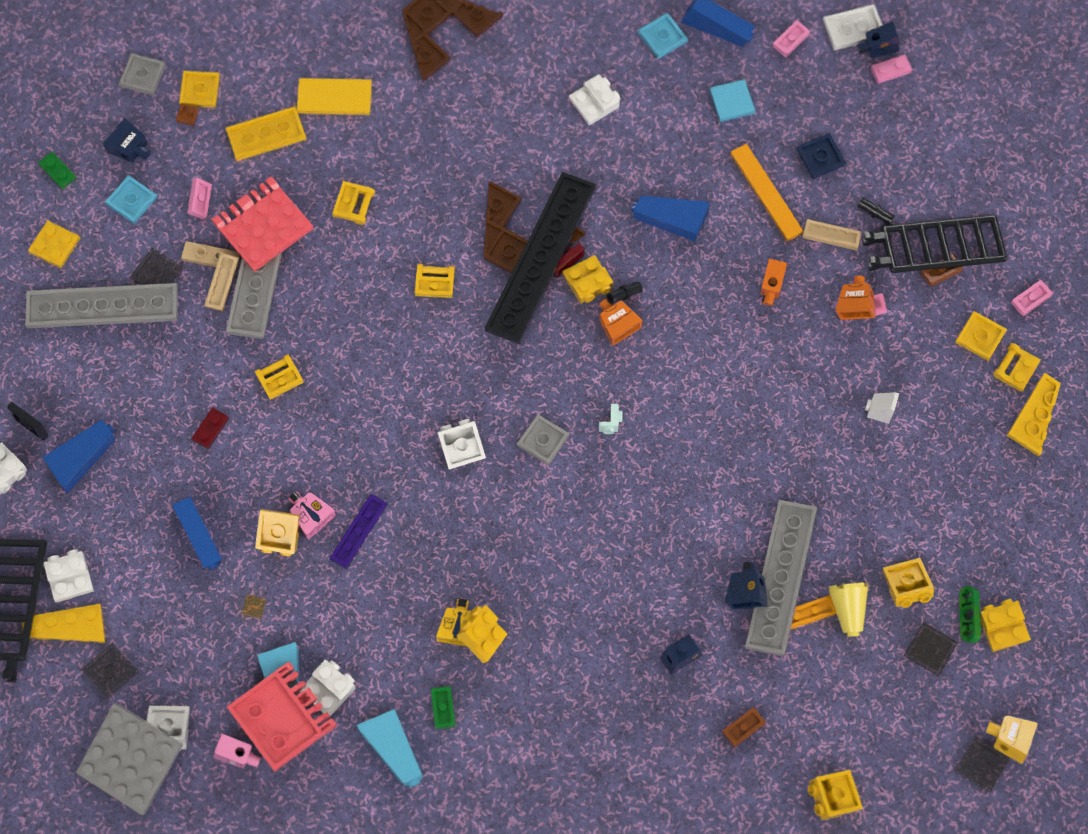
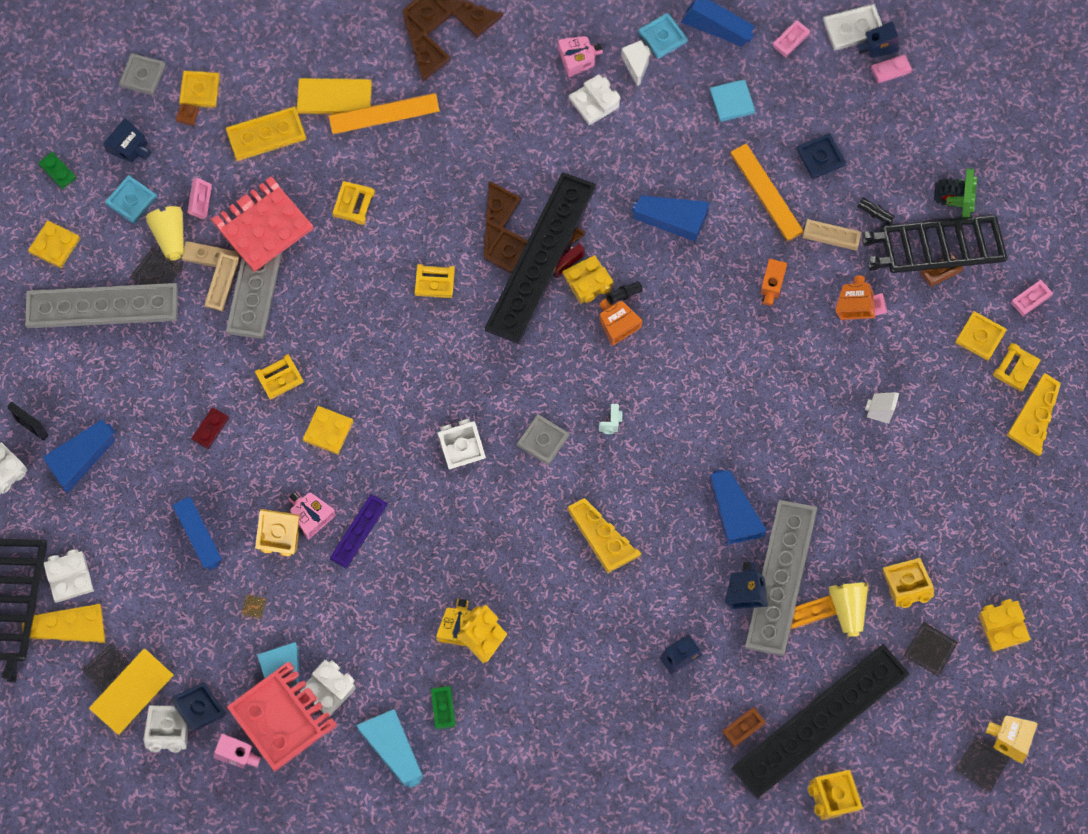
light grey plate [76,702,183,815] -> none
green beam [959,586,981,644] -> none
none -> yellow tile [89,648,174,735]
none -> light yellow cone [146,206,184,261]
none -> dark blue plate [170,682,226,732]
none -> yellow plate [303,406,354,455]
none -> light orange tile [328,93,439,134]
none -> bright pink torso [558,36,603,78]
none -> yellow wing [567,498,642,573]
none -> white slope [621,40,651,86]
none -> blue slope [710,470,766,545]
none -> black plate [731,644,910,800]
none -> plate [934,169,977,218]

